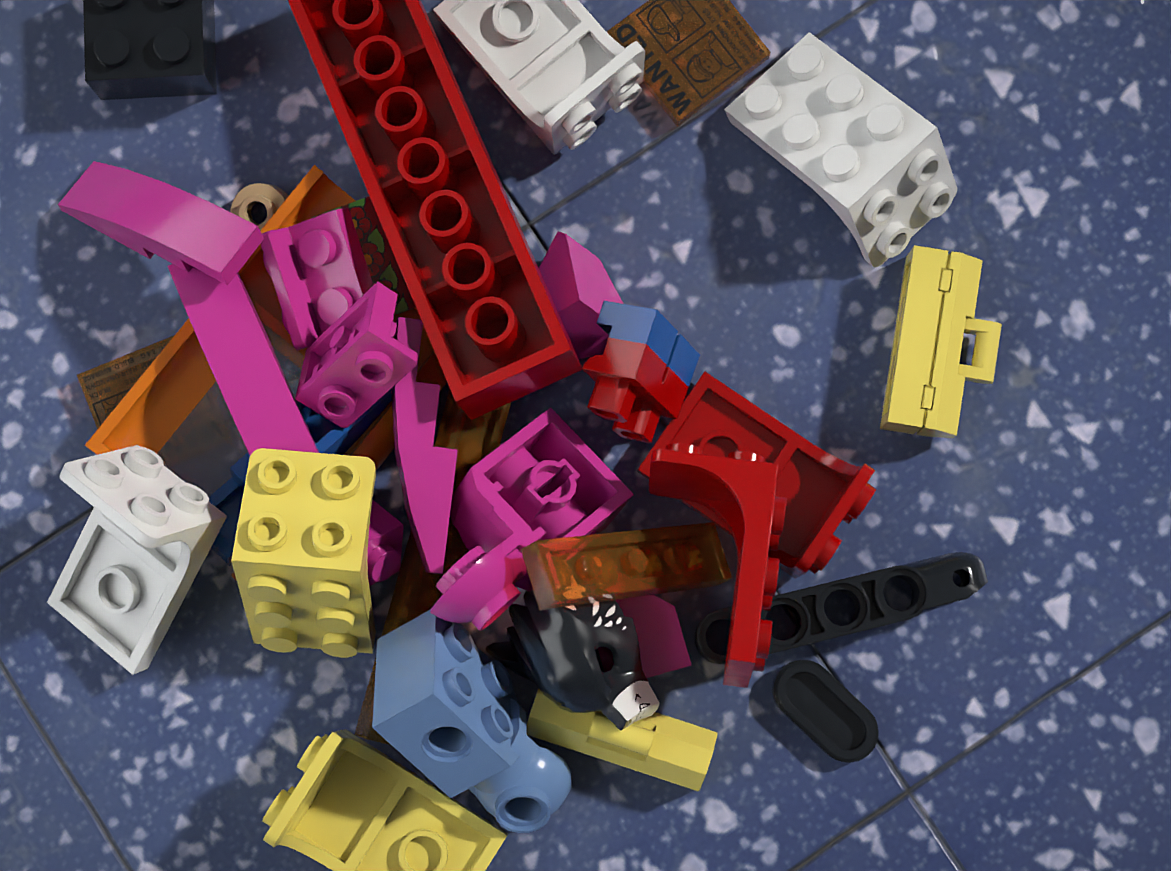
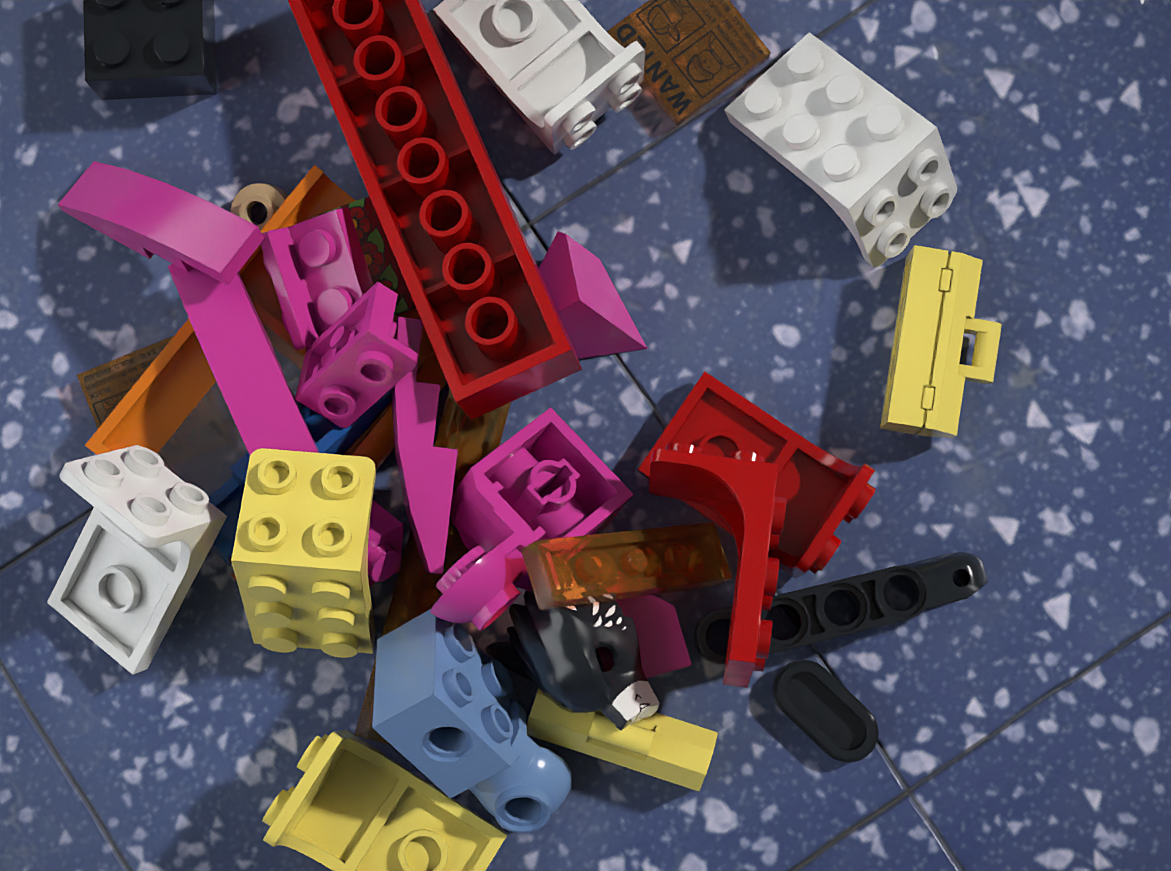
red hips [582,301,700,443] -> none

